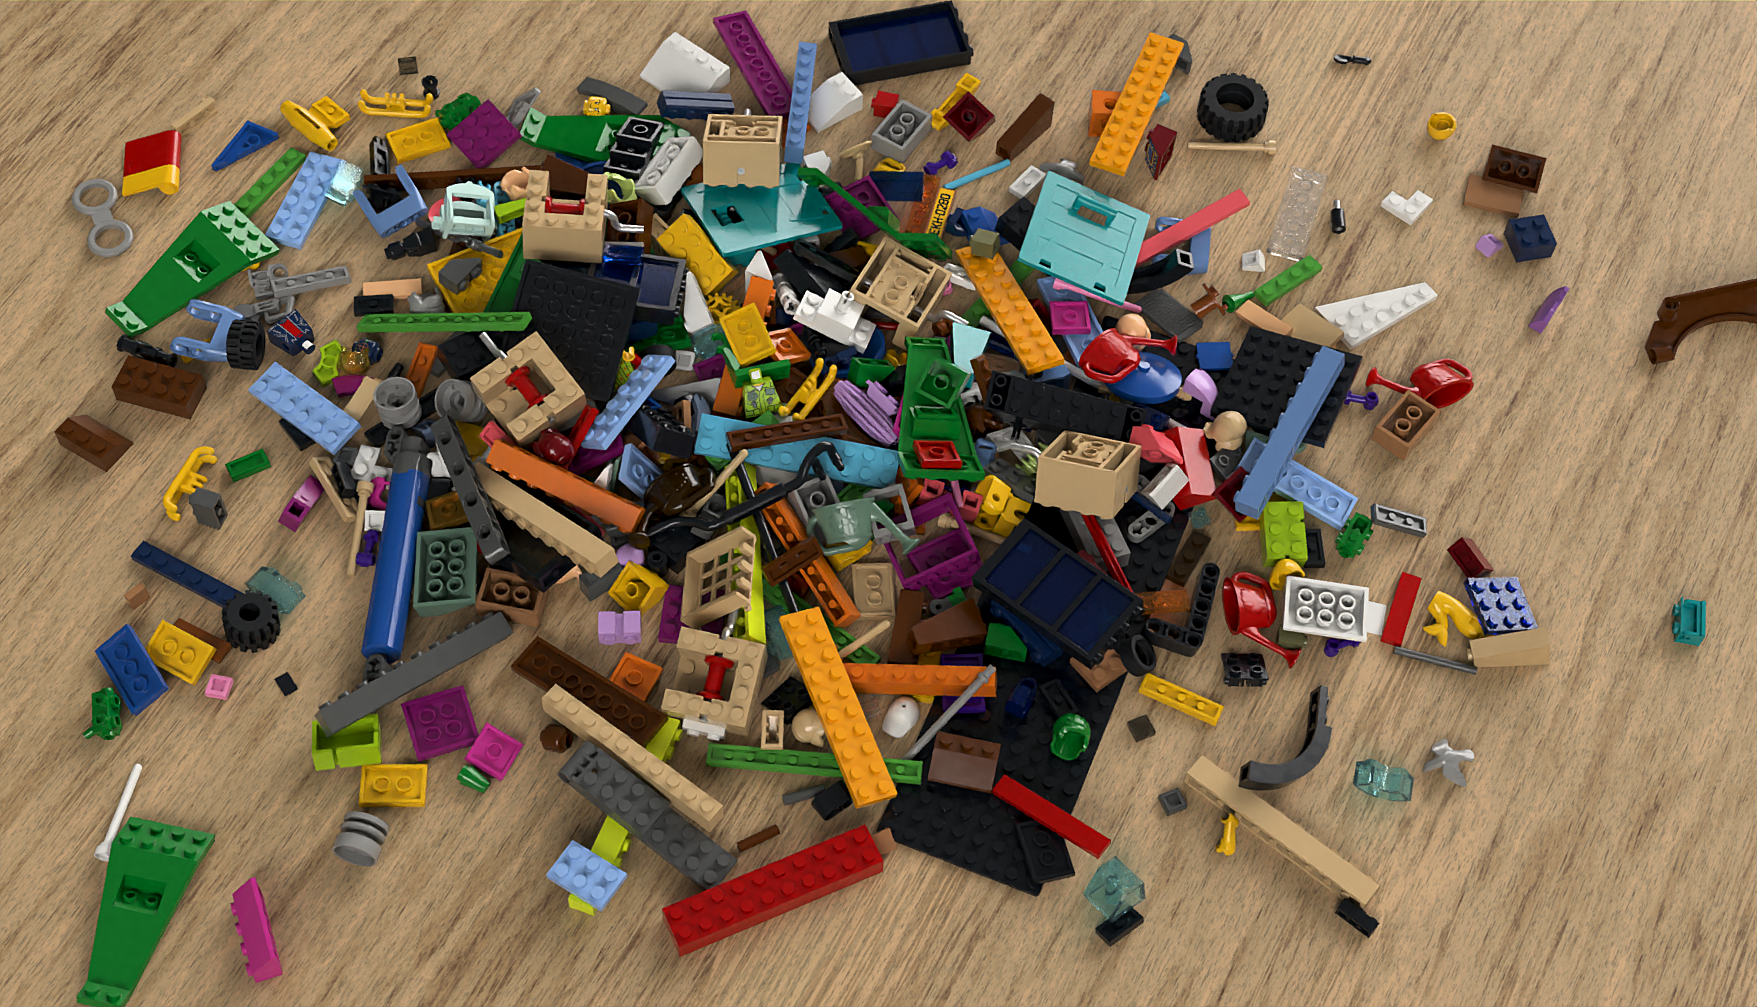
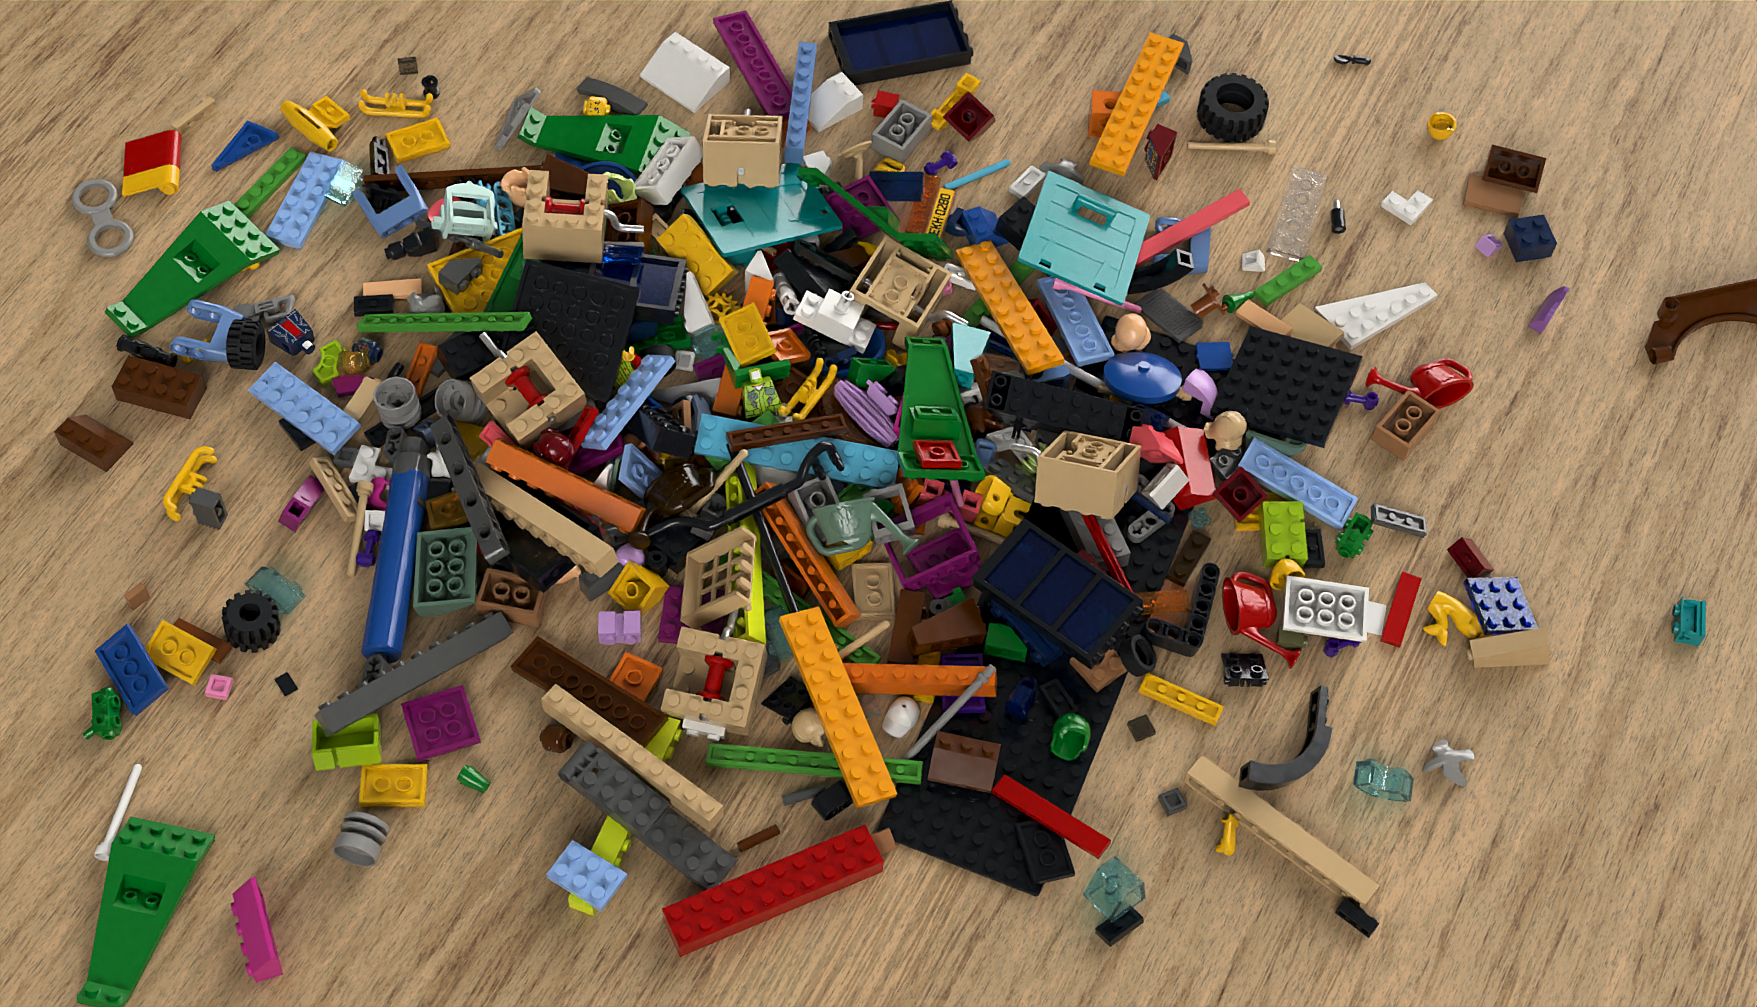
dark blue plate [131,540,244,608] -> none
green tile [225,448,271,483] -> none
light grey piece [247,263,289,300] -> none
light grey tile [270,266,351,298] -> none
black piece [331,461,357,498] -> none
green brick [435,92,481,130] -> none
magenta plate [447,99,522,169] -> none
dark pink tile [464,723,524,781] -> none
lime piece [494,198,526,224] -> none
black slope [603,116,664,180] -> none
dark blue brick [657,90,735,121] -> none
reddish brown plate [760,535,824,587] -> none
tan slope [761,710,784,750] -> none
green slope [914,355,971,409] -> none
olive brick [969,228,1000,259] -> none
reddish brown slope [995,93,1055,162] -> none
dark pink tile [1049,301,1091,335] -> none
red piece [1078,328,1178,384] -> none
medium blue brick [1233,346,1345,520] -> none
dark grey bar [1393,646,1478,675] -> none

